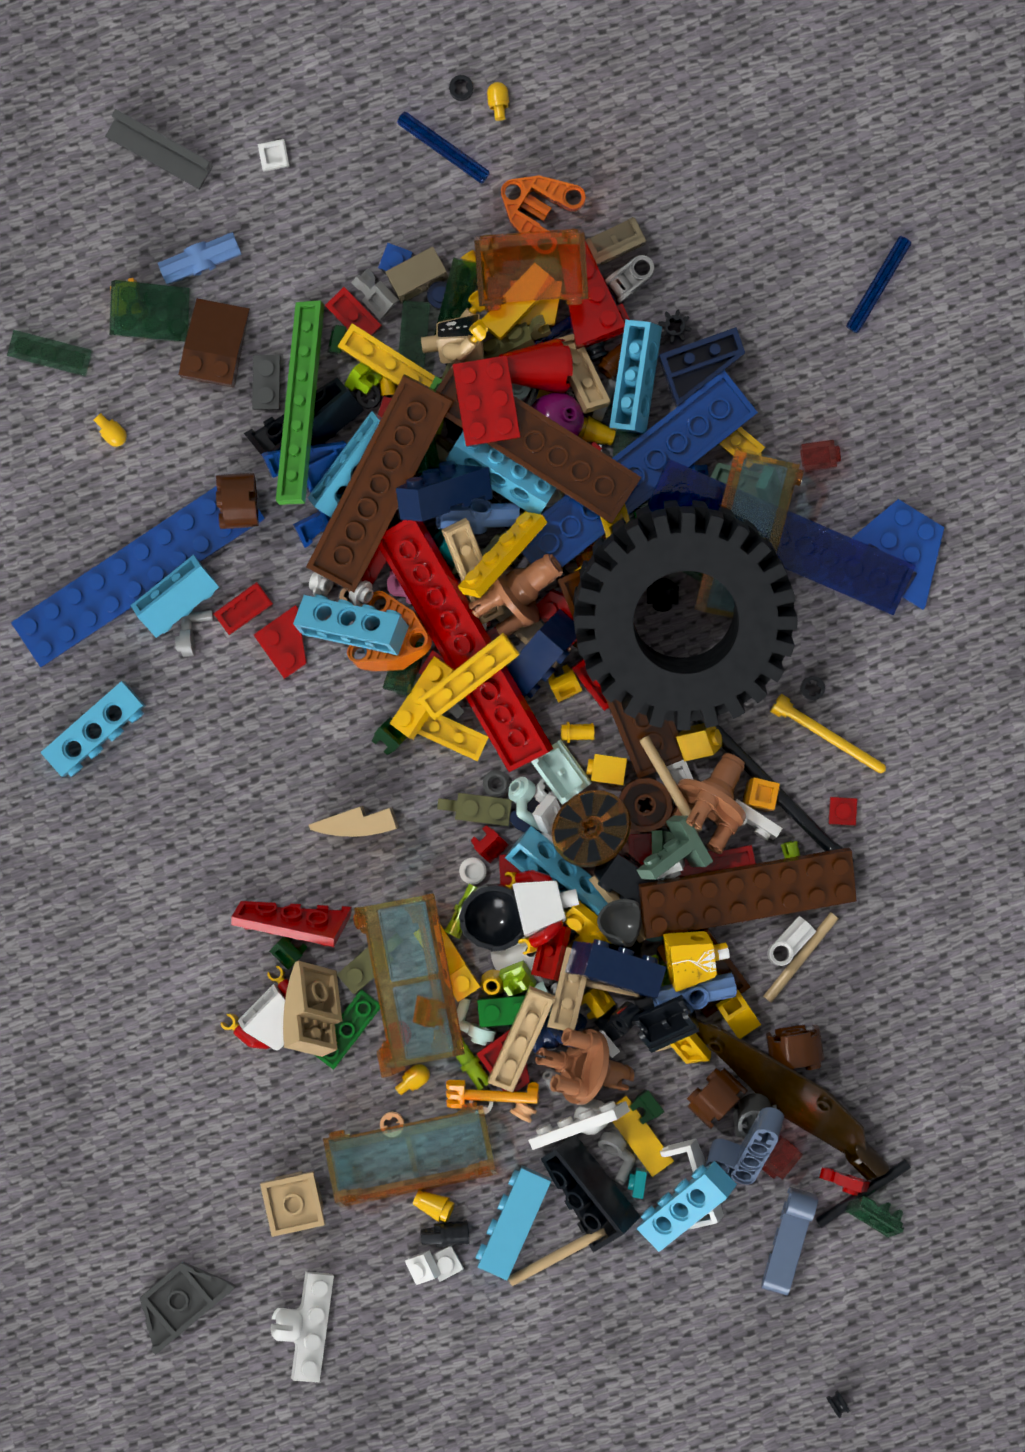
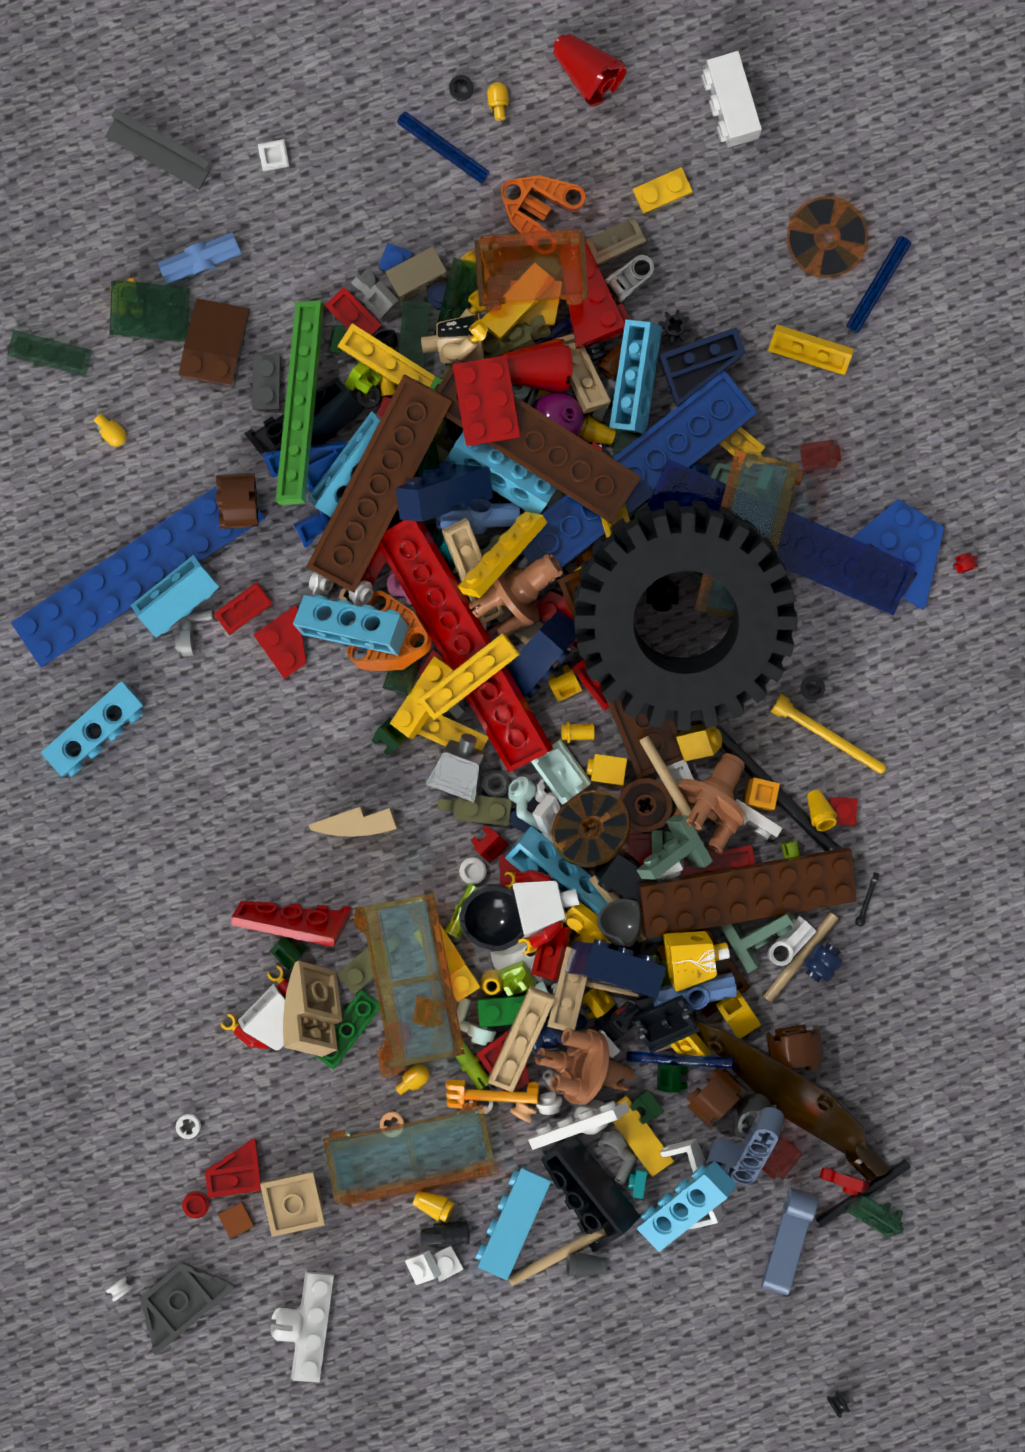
none -> white bush [106,1276,133,1302]
none -> white bush [176,1114,201,1139]
none -> red plate [182,1191,209,1219]
none -> red wing [205,1139,262,1198]
none -> dark orange tile [218,1201,254,1238]
none -> black hinge [375,329,398,350]
none -> torso [426,734,485,802]
none -> white plate [536,1092,563,1115]
none -> red cone [553,34,627,107]
none -> dark grey cone [566,1252,607,1279]
none -> clear blue bar [627,1051,735,1069]
none -> yellow plate [632,167,693,215]
none -> dark green tile [657,1063,688,1093]
none -> white brick [701,51,762,148]
none -> sand green bracket [720,912,796,973]
none -> yellow plate [768,324,854,375]
none -> clear orange piece [787,196,868,278]
none -> dark blue piece [803,942,843,983]
none -> yellow cone [806,790,837,831]
none -> black hinge [855,872,879,927]
none -> red plate [953,552,978,574]

